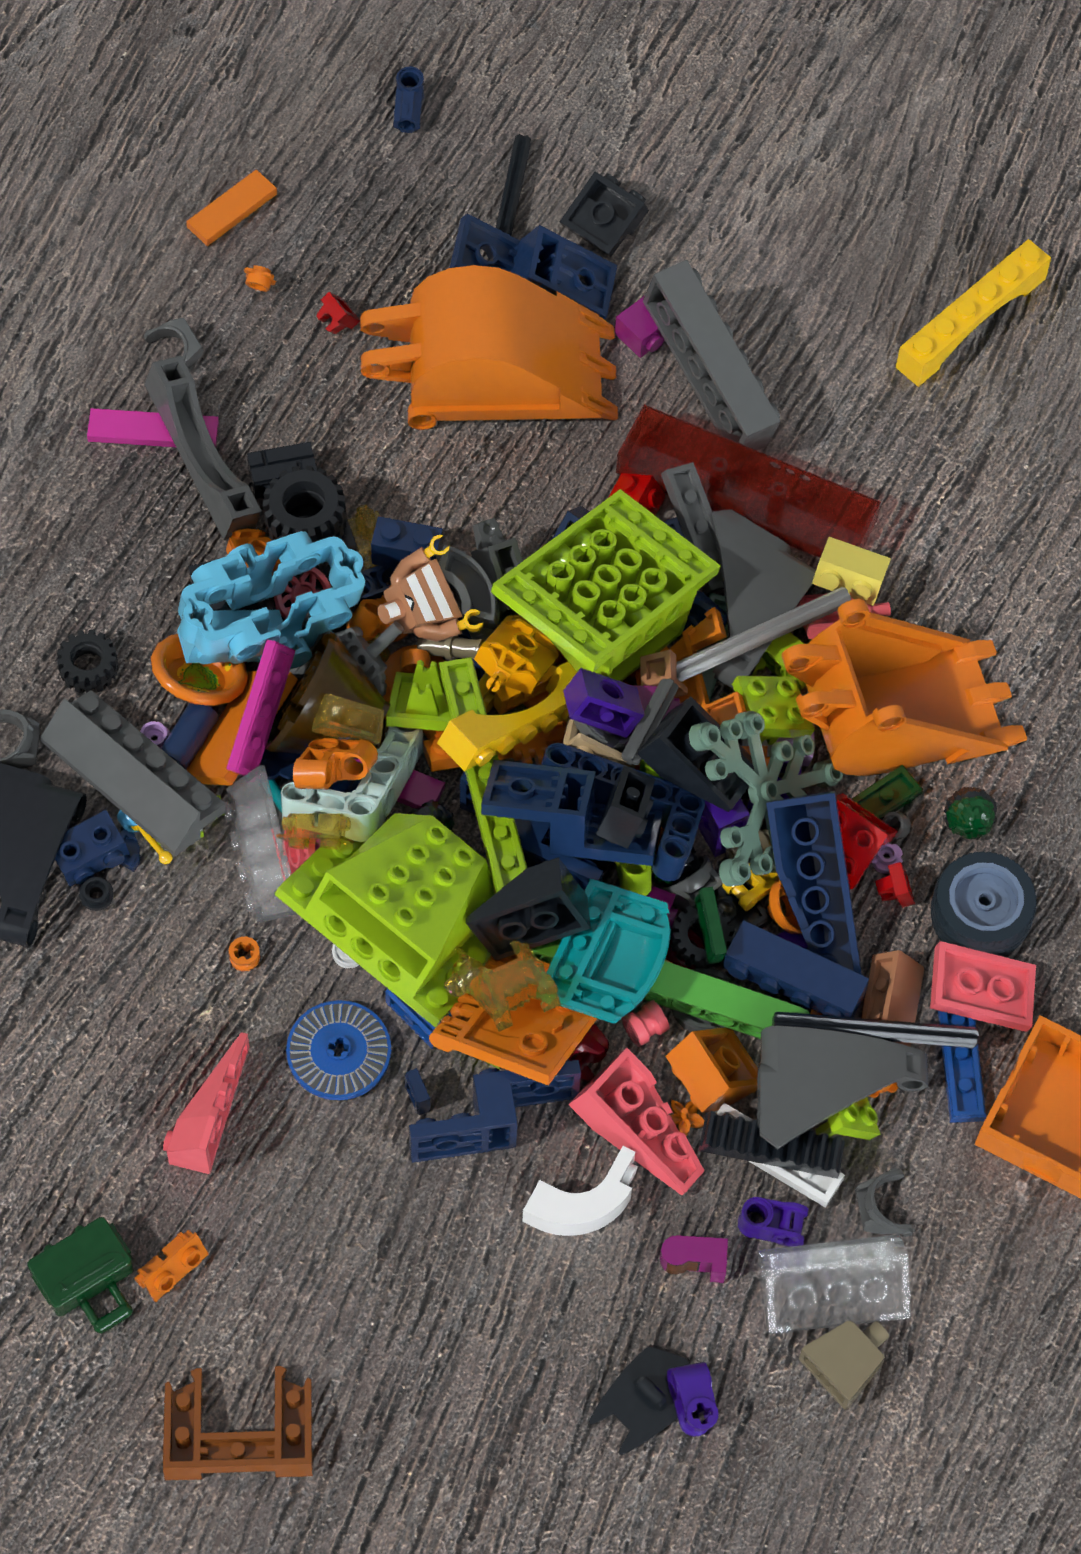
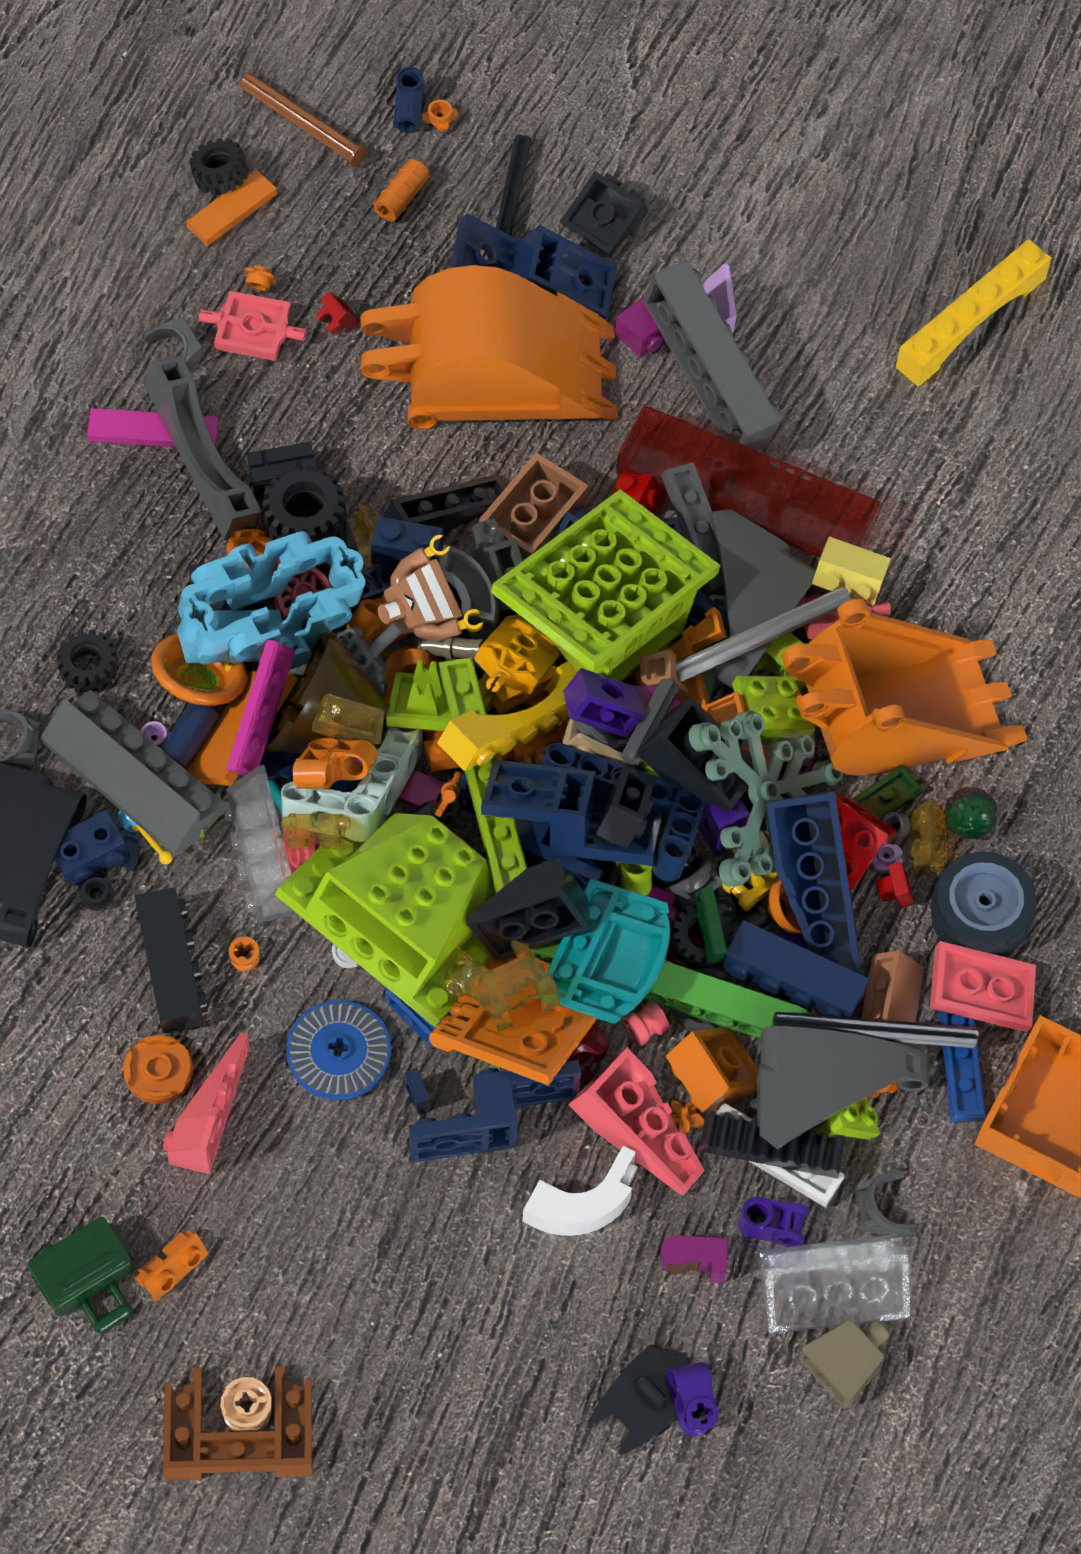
none -> orange tile [123,1034,194,1104]
none -> black brick [134,887,208,1034]
none -> black tyre [189,138,249,195]
none -> coral plate [199,291,307,361]
none -> light nougat wheel [220,1377,273,1432]
none -> dark orange axle [240,73,367,167]
none -> orange axle [373,159,430,222]
none -> black slope [383,474,507,532]
none -> orange plate [422,99,458,132]
none -> orange piece [434,772,463,818]
none -> nougat brick [479,453,589,561]
none -> lavender slope [704,264,736,333]
none -> clear yellow hinge [911,798,947,872]

